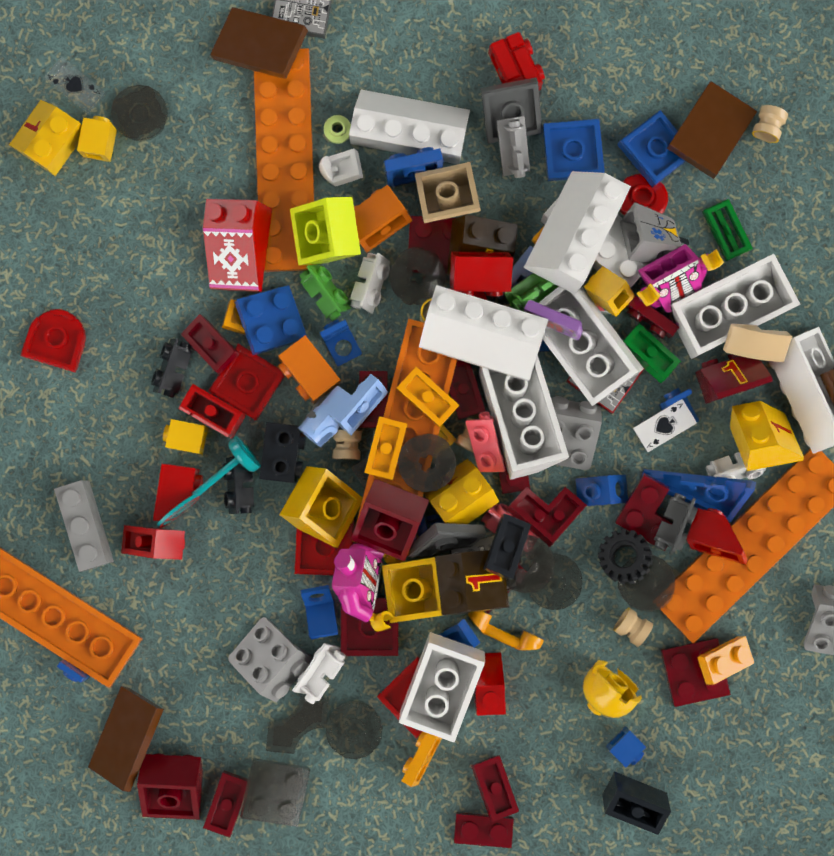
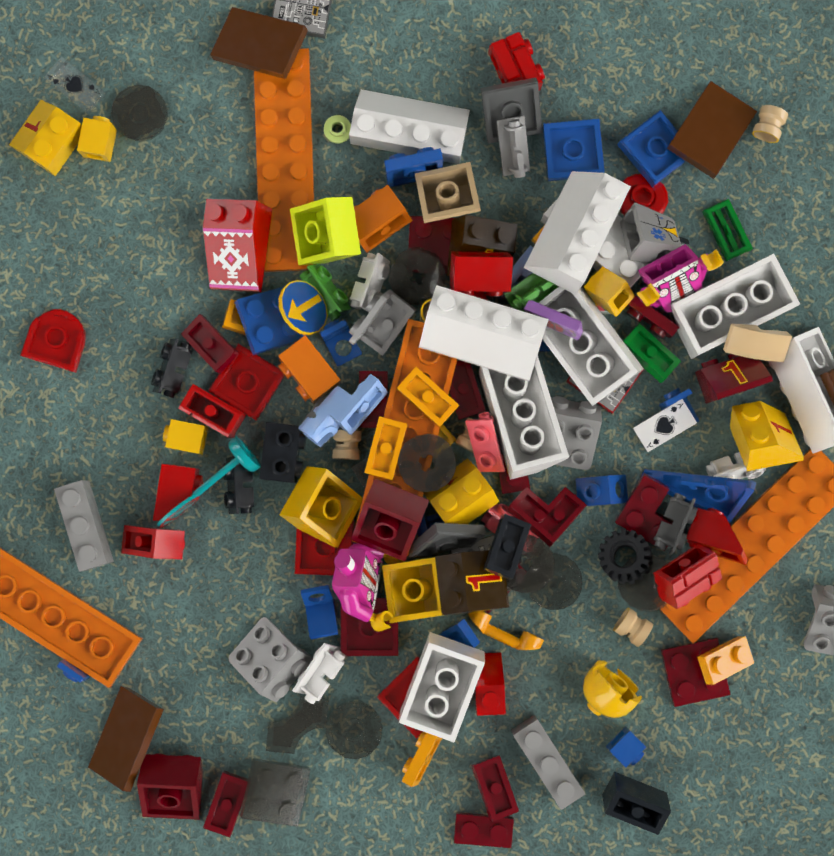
white plate [319,148,363,186] -> none
none -> blue piece [278,280,328,335]
none -> light grey bracket [349,289,417,356]
none -> light grey brick [511,715,585,810]
none -> red brick [653,544,722,609]

